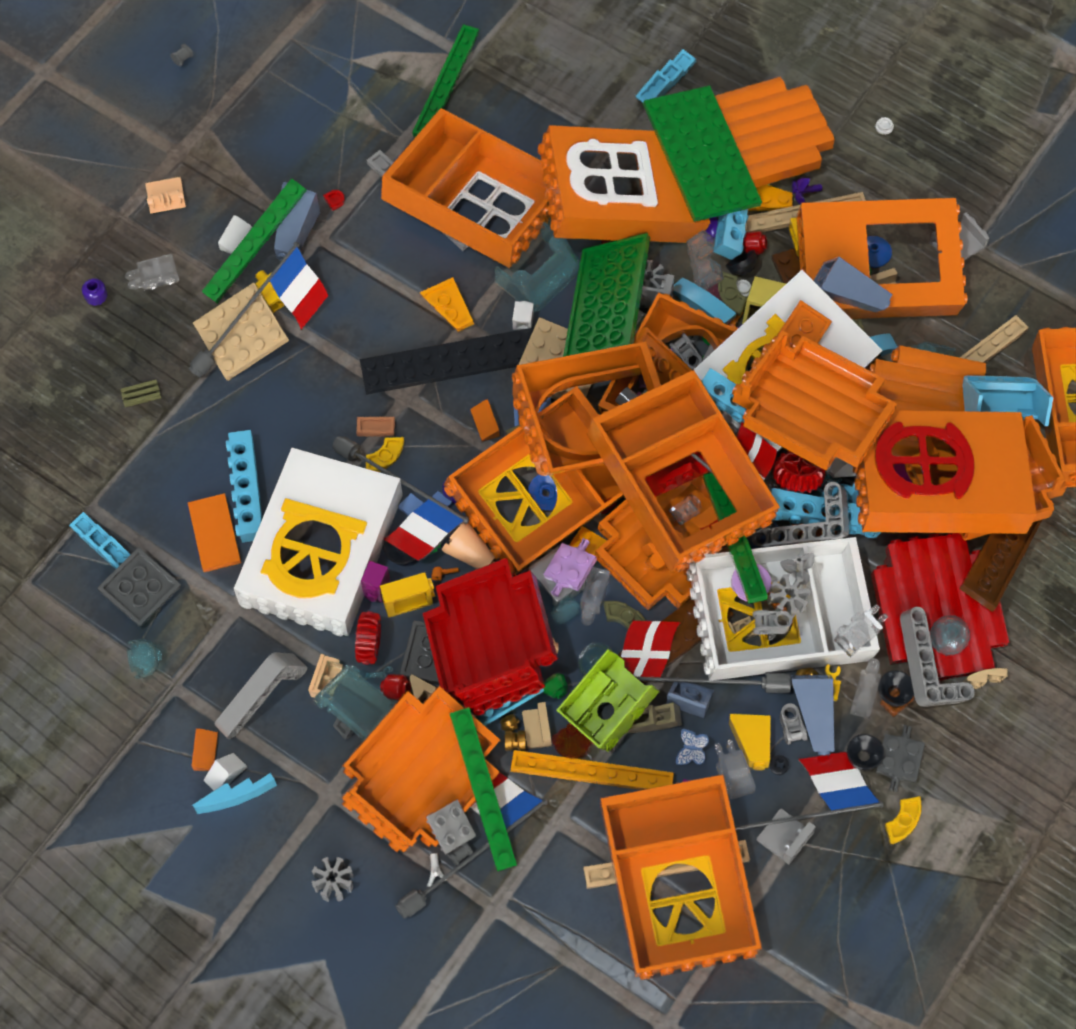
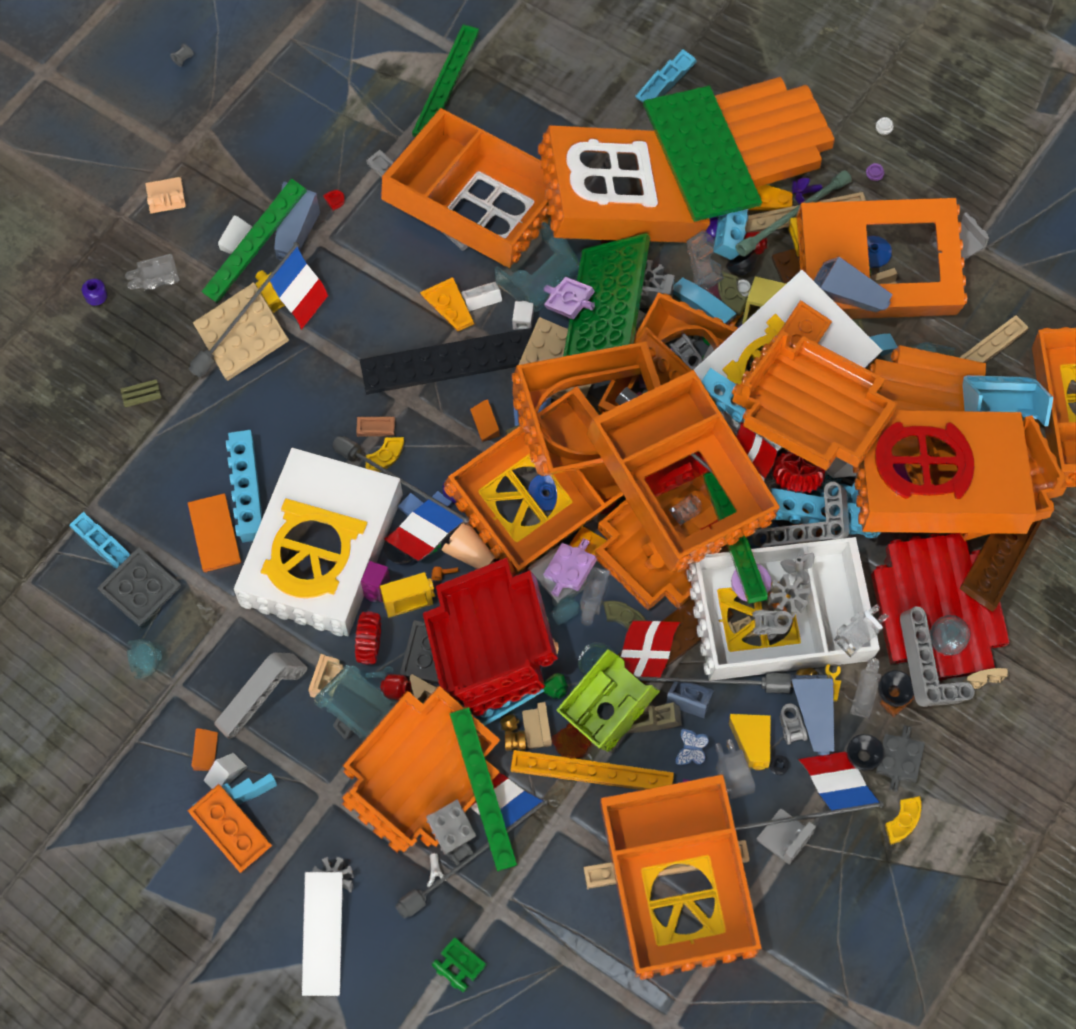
none -> orange tile [187,784,272,873]
none -> white sticker [302,872,342,996]
none -> green plate [431,937,486,993]
none -> white slope [461,282,502,311]
none -> lavender plate [544,277,595,319]
none -> sand green hose [736,170,852,257]
none -> medium lavender plate [866,163,884,181]

